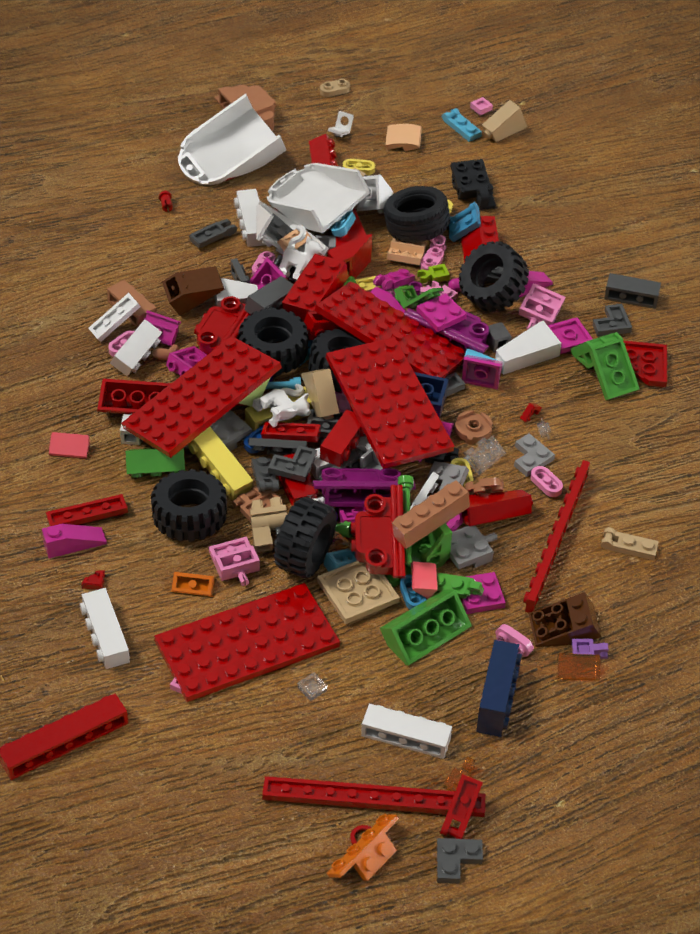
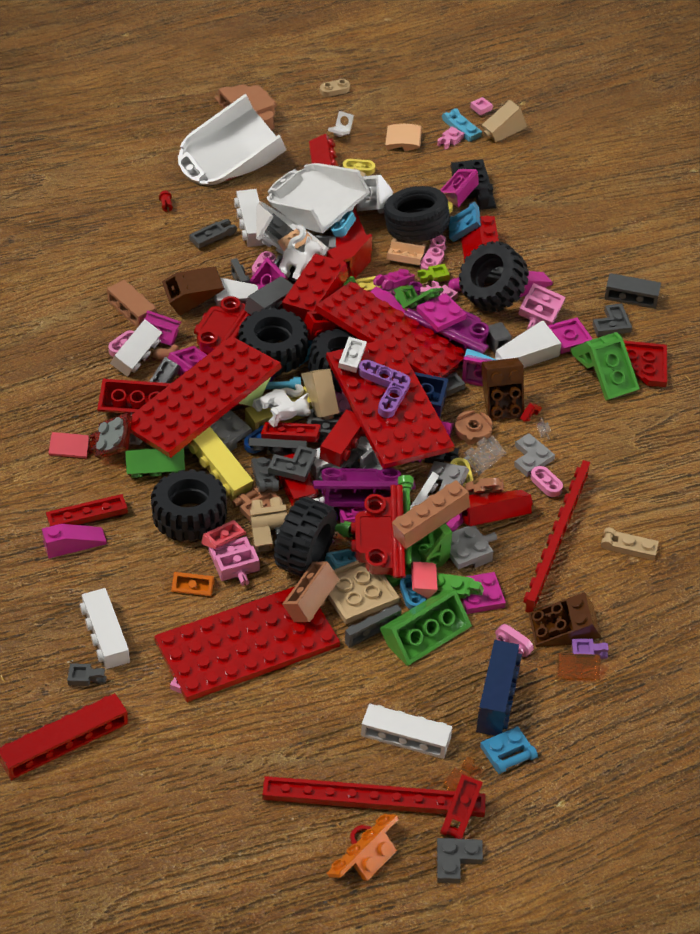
red tile [81,570,105,590] -> none
white plate [88,293,141,342] -> none
clear plate [298,672,327,701] -> none
none -> dark grey plate [67,664,107,686]
none -> piece [88,413,132,459]
none -> dark grey plate [149,357,181,383]
none -> coral slope [201,520,246,549]
none -> nougat brick [283,561,339,622]
none -> white plate [338,337,367,373]
none -> dark grey plate [345,604,402,648]
none -> medium lavender beam [358,360,411,418]
none -> bright pink plate [437,127,464,150]
none -> dark pink slope [440,169,479,207]
none -> dark azure plate [480,726,538,774]
none -> reddish brown slope [482,358,524,421]

